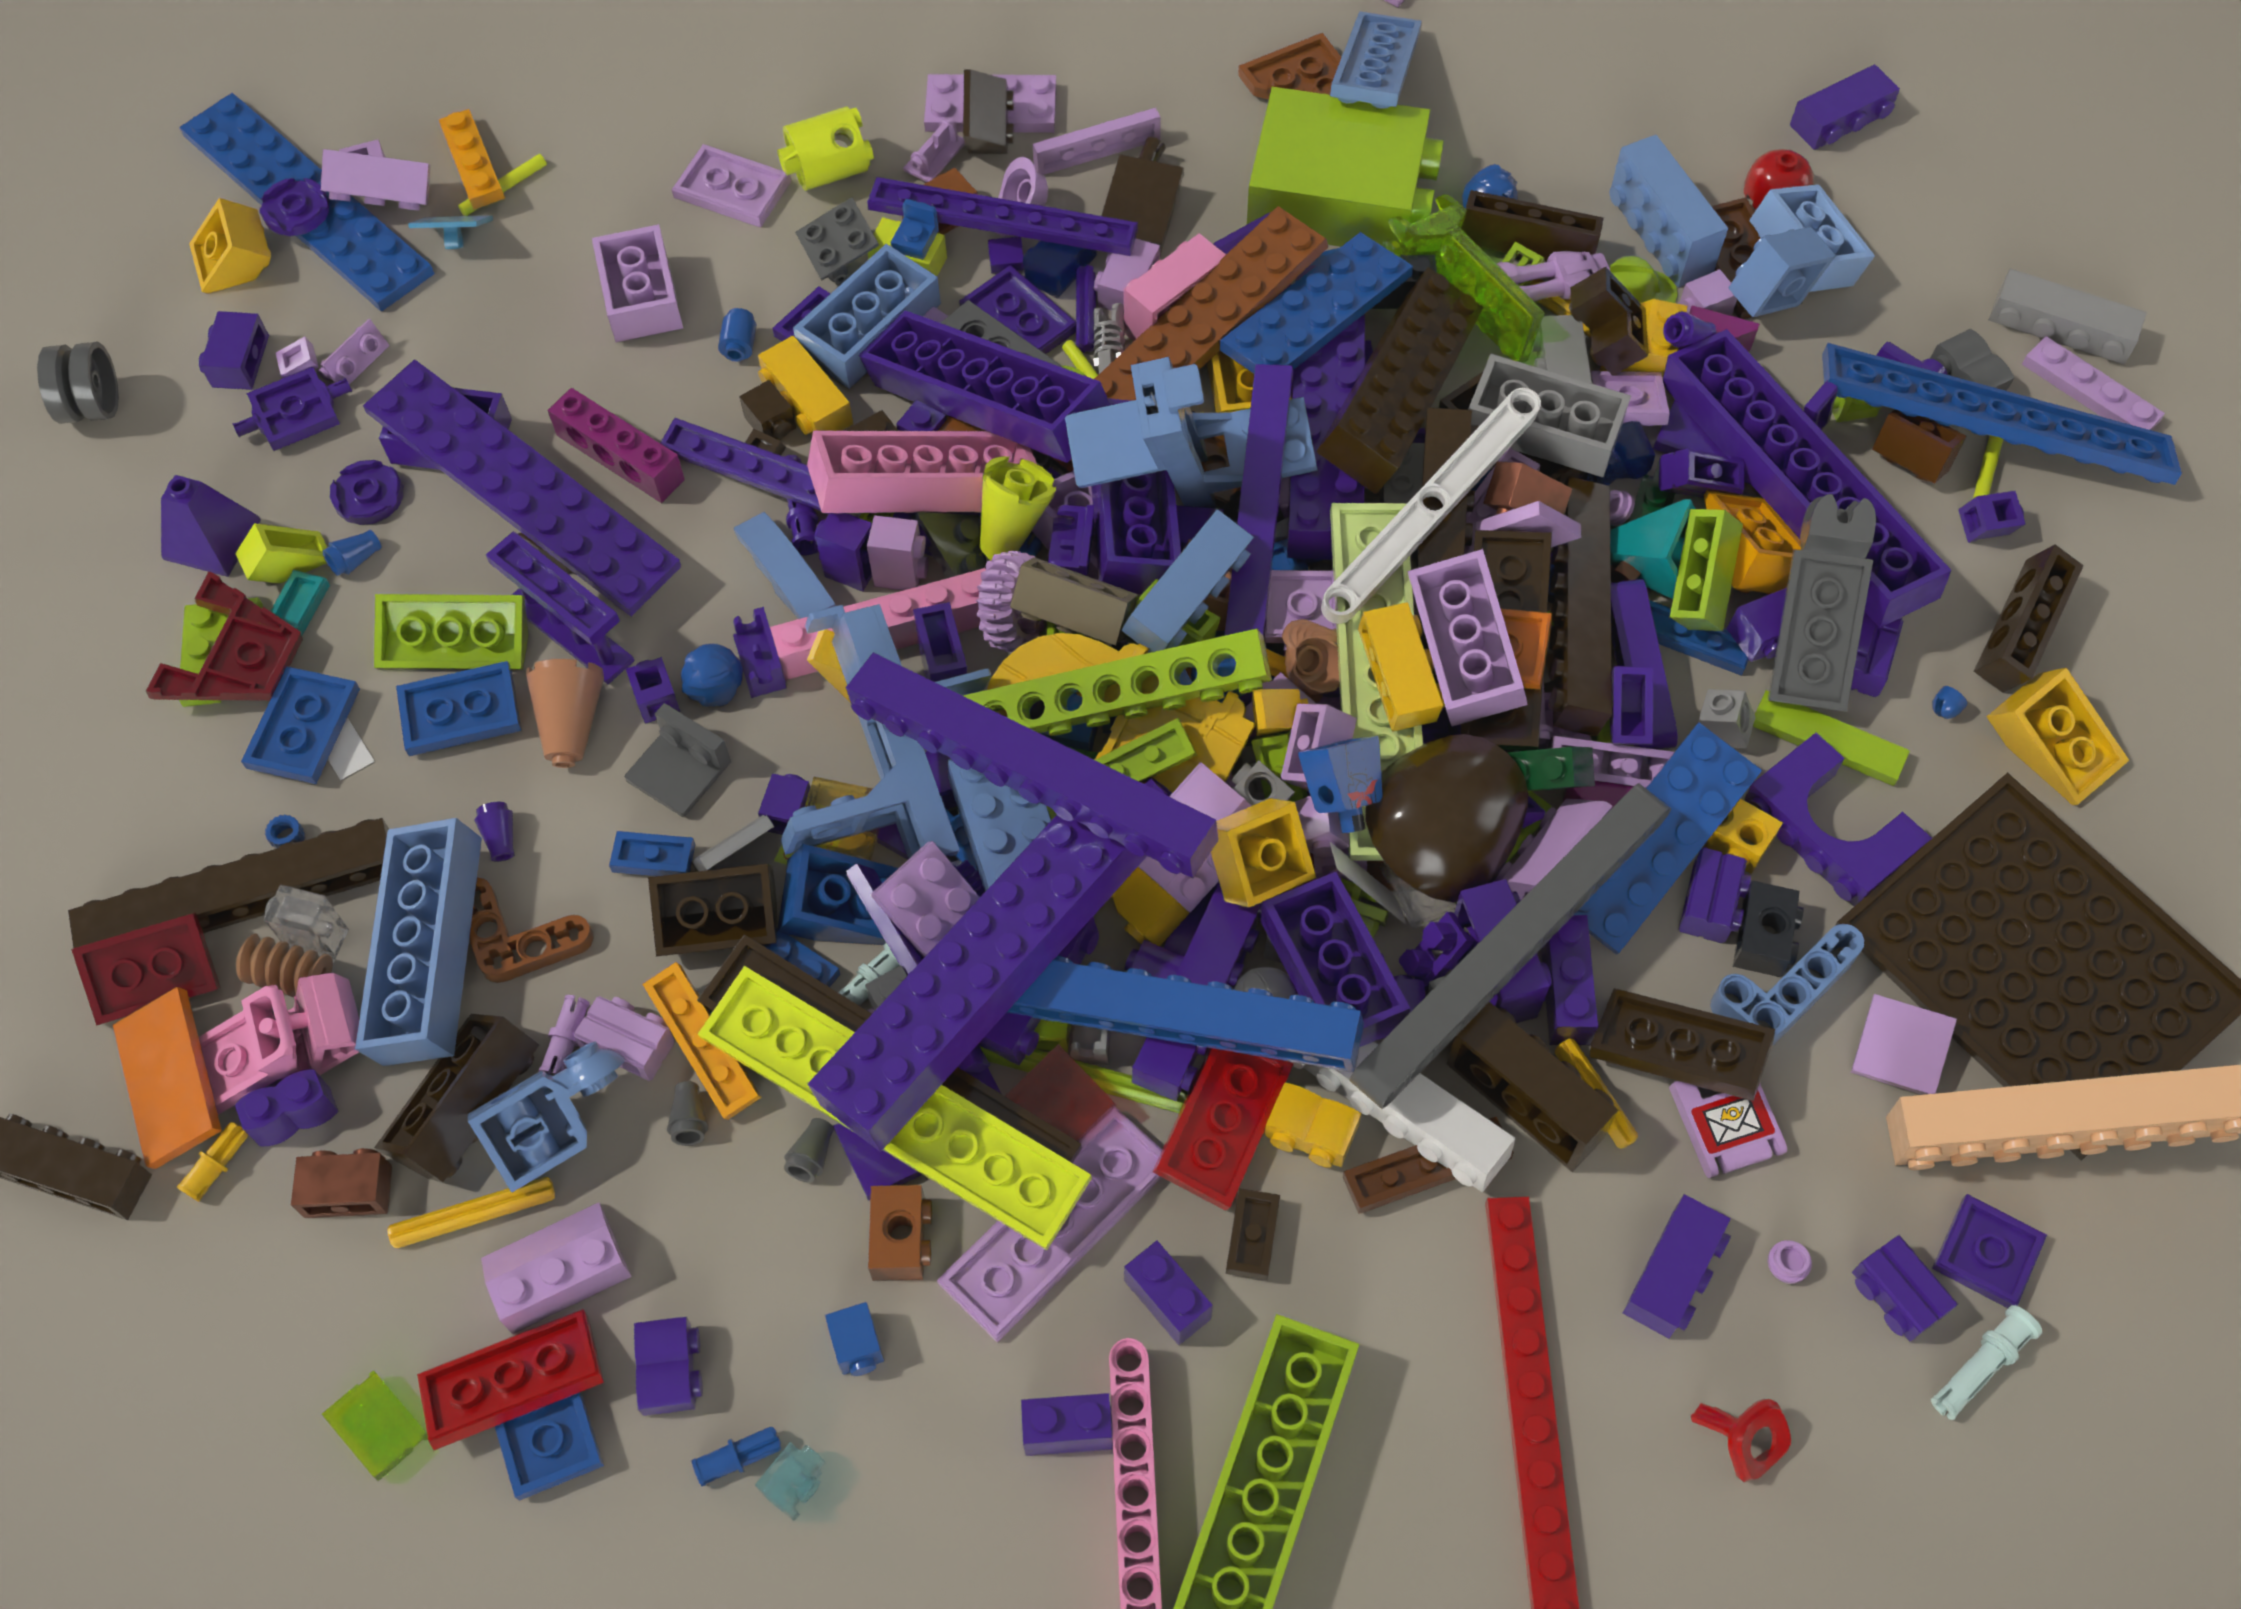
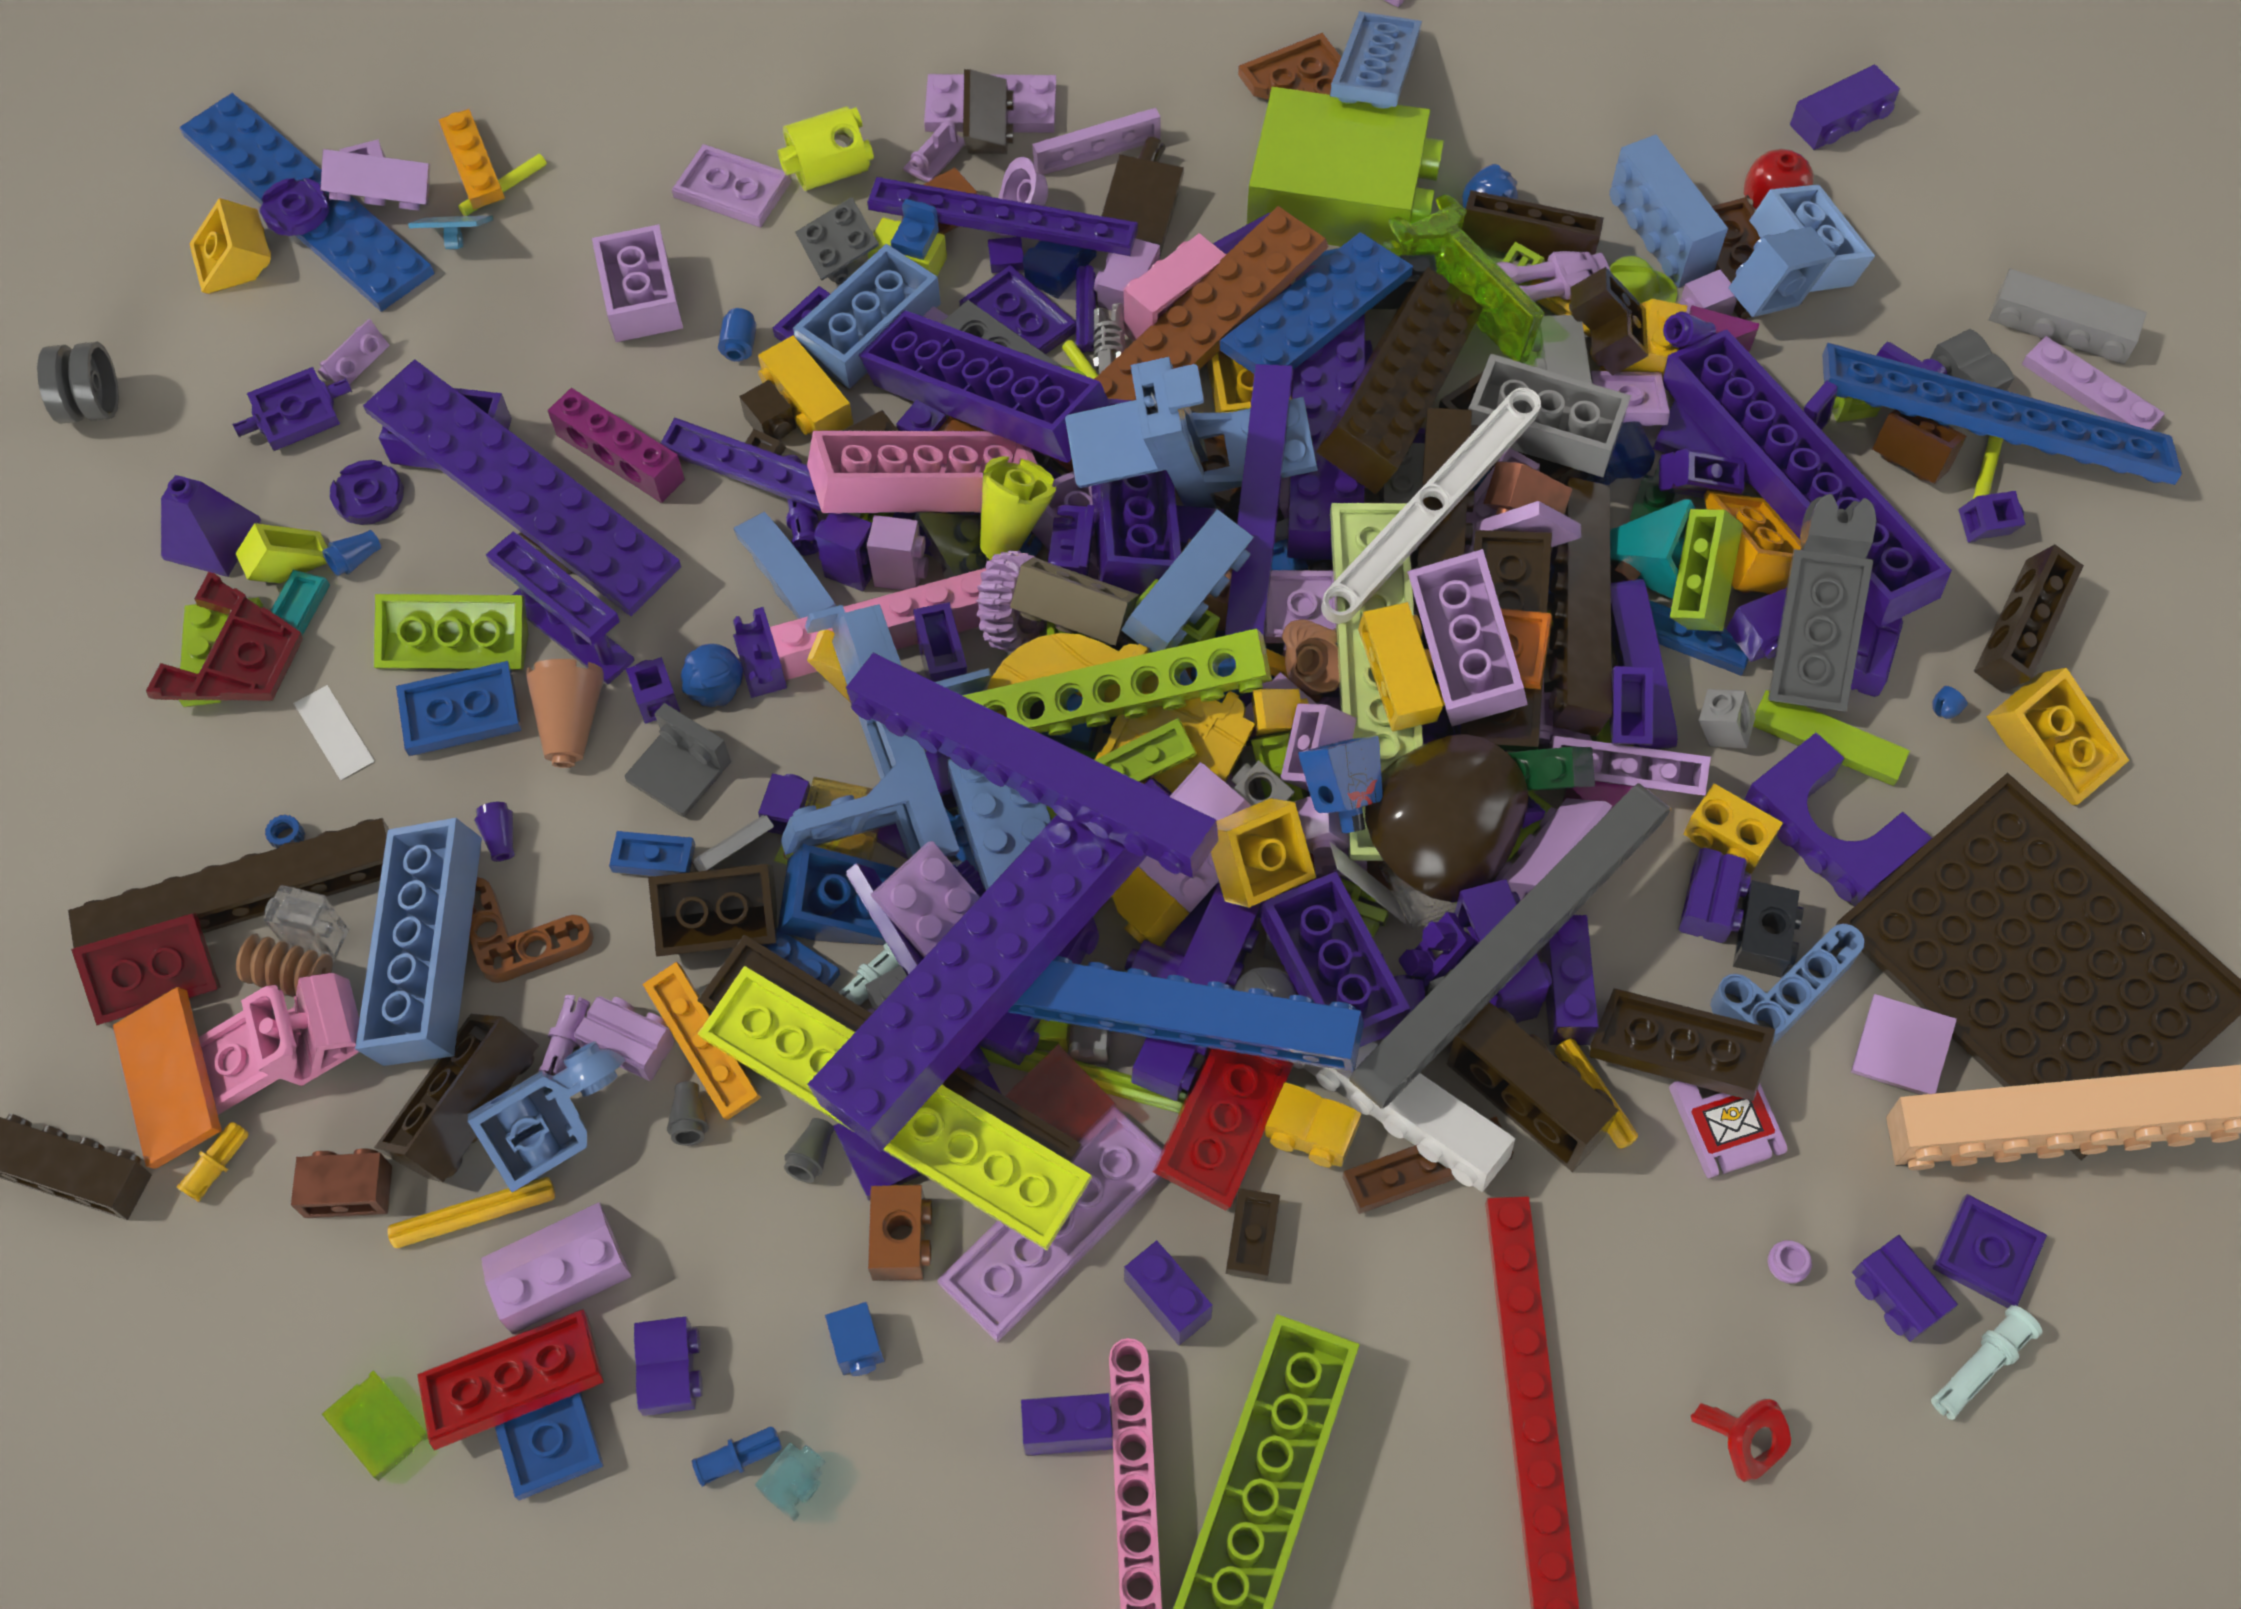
dark purple brick [199,311,269,390] -> none
dark purple brick [235,1069,338,1147] -> none
blue plate [241,666,360,784] -> none
lavender plate [276,336,319,378] -> none
blue plate [1574,722,1762,955] -> none
lavender plate [1610,490,1635,526] -> none
dark purple brick [1622,1194,1731,1339] -> none

